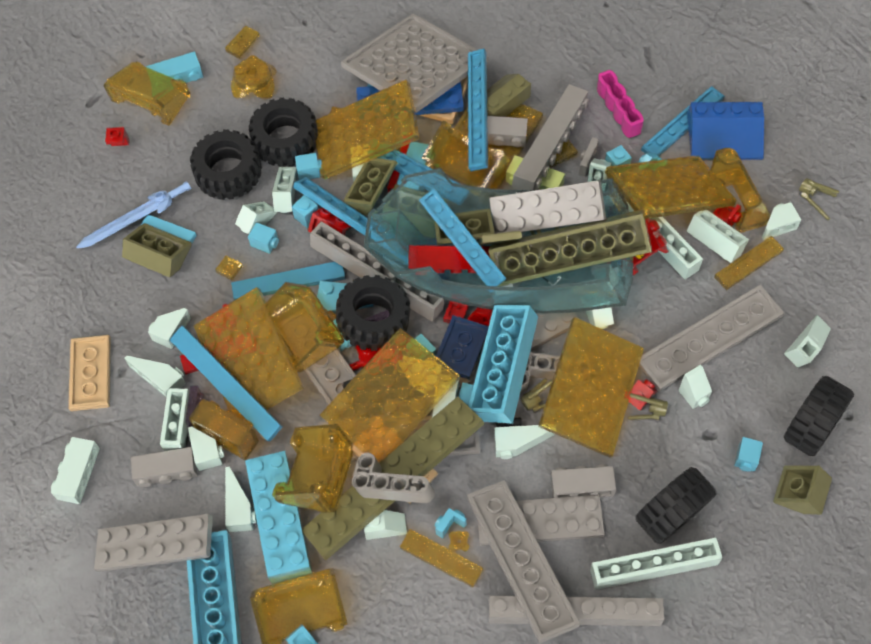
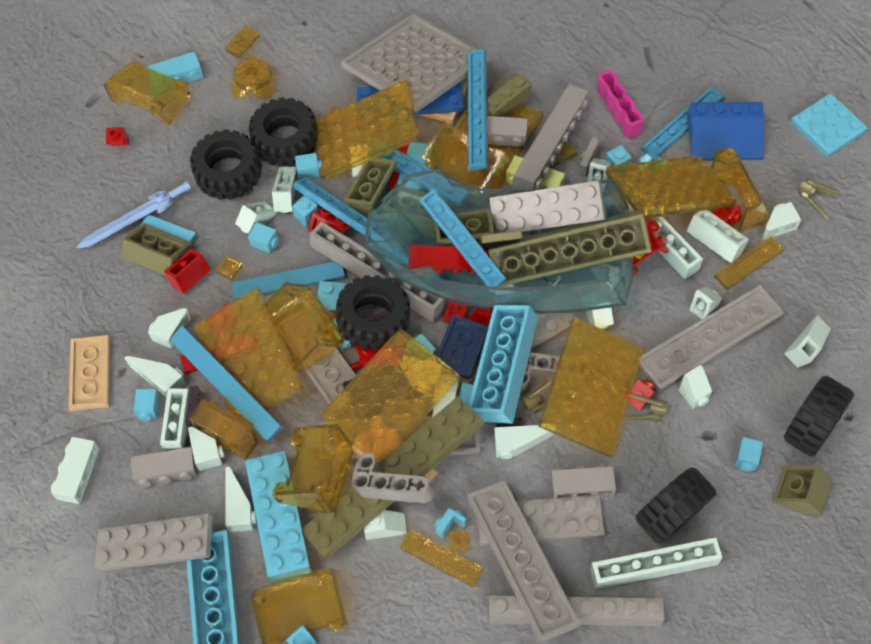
none -> medium azure brick [133,389,160,421]
none -> red brick [164,248,211,294]
none -> light aqua slope [689,286,722,320]
none -> medium azure plate [790,93,868,157]

